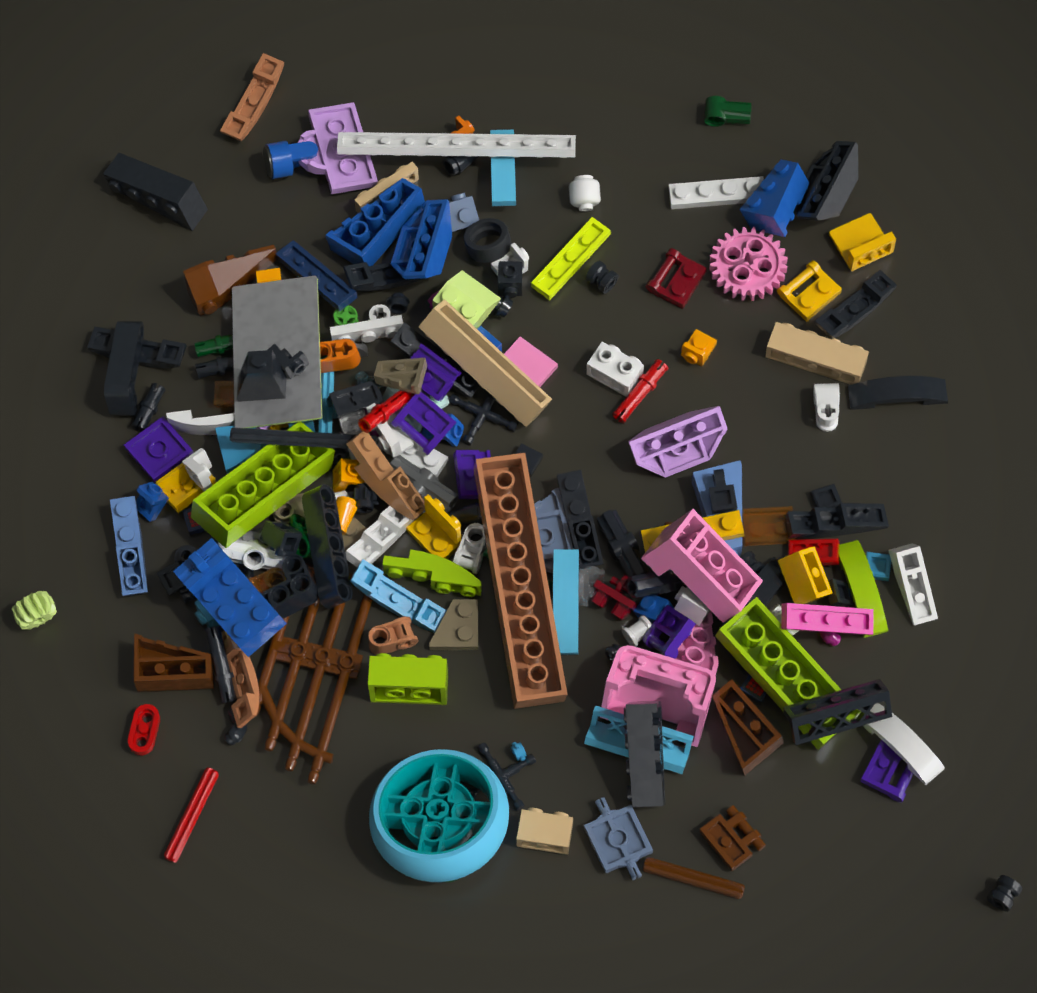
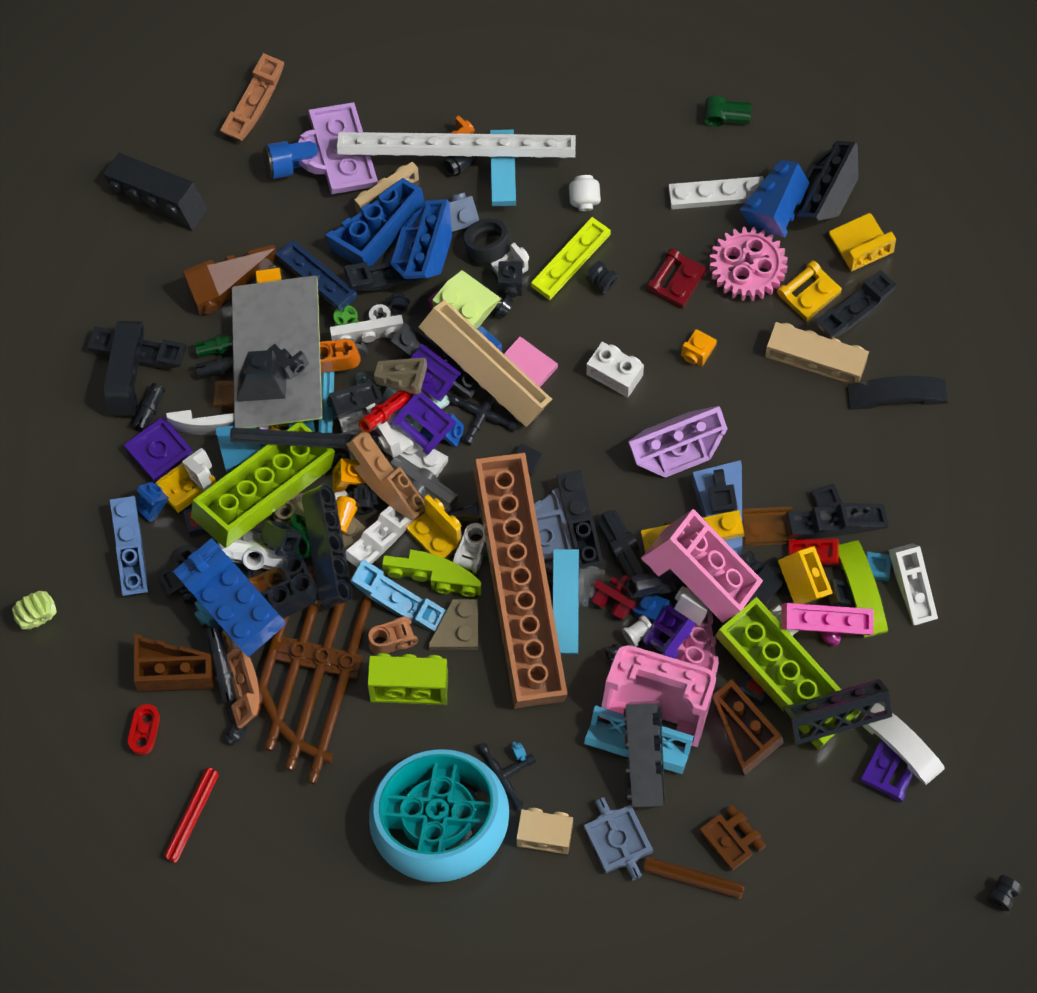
dark purple plate [453,450,491,499] -> none
red pin [612,359,668,424] -> none
white piece [813,383,839,432] -> none

